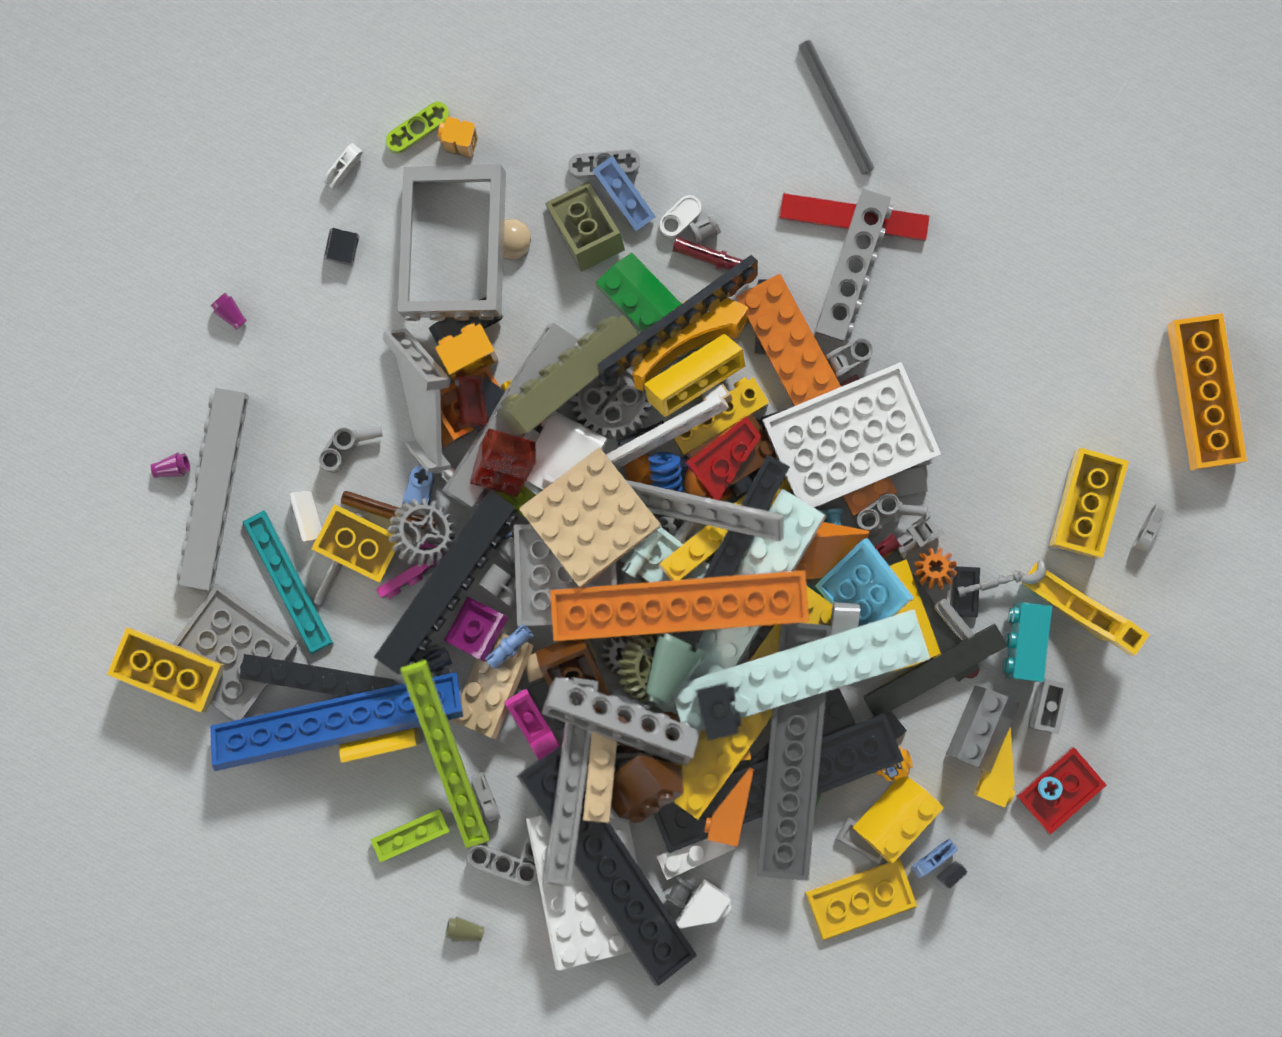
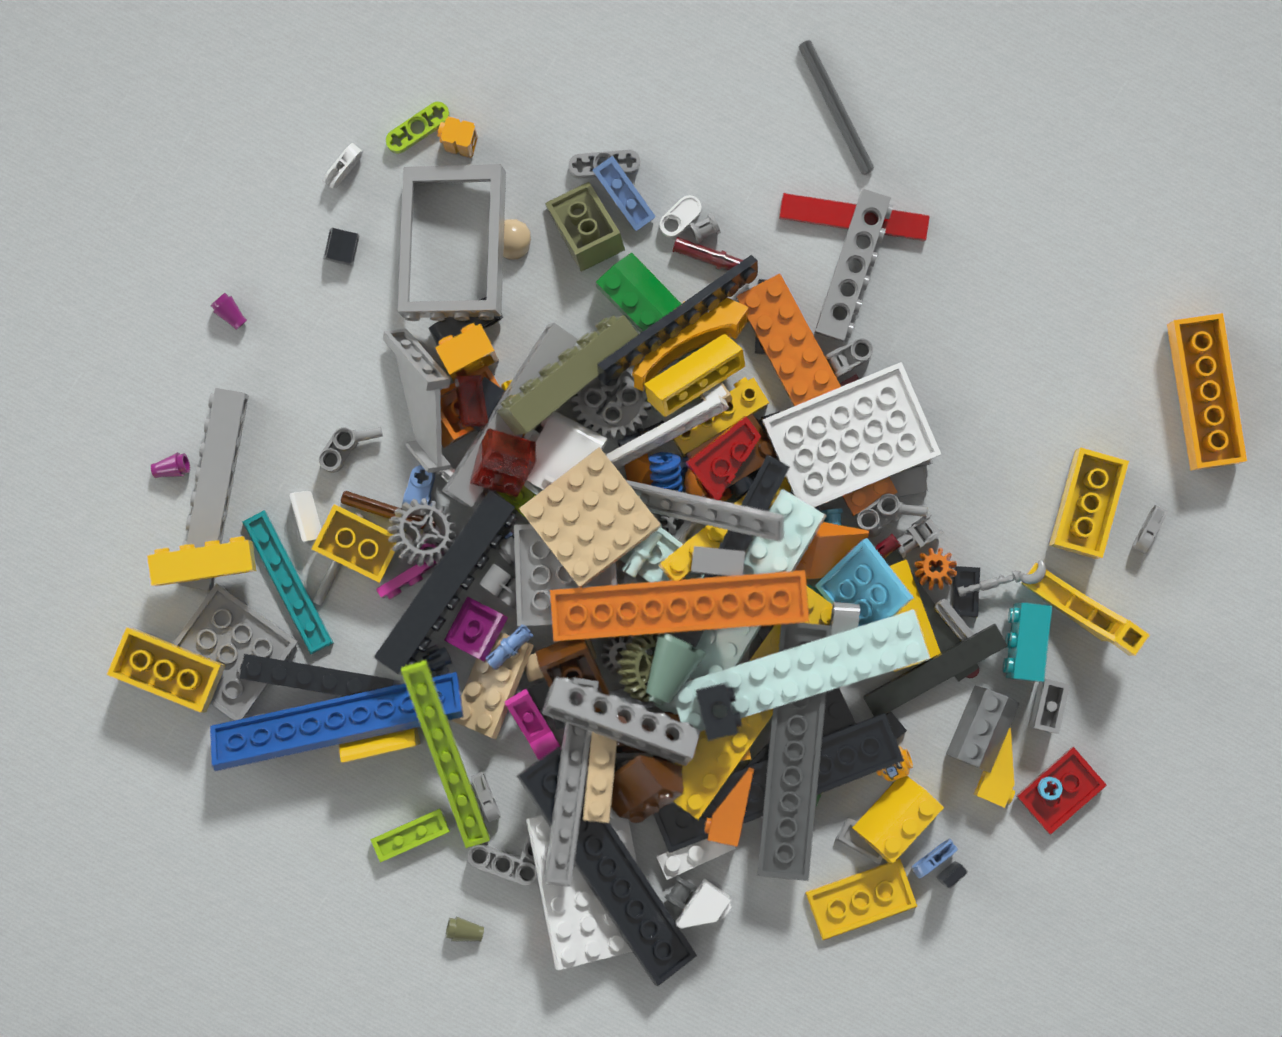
none -> yellow brick [147,536,256,587]
none -> light grey tile [691,546,745,576]

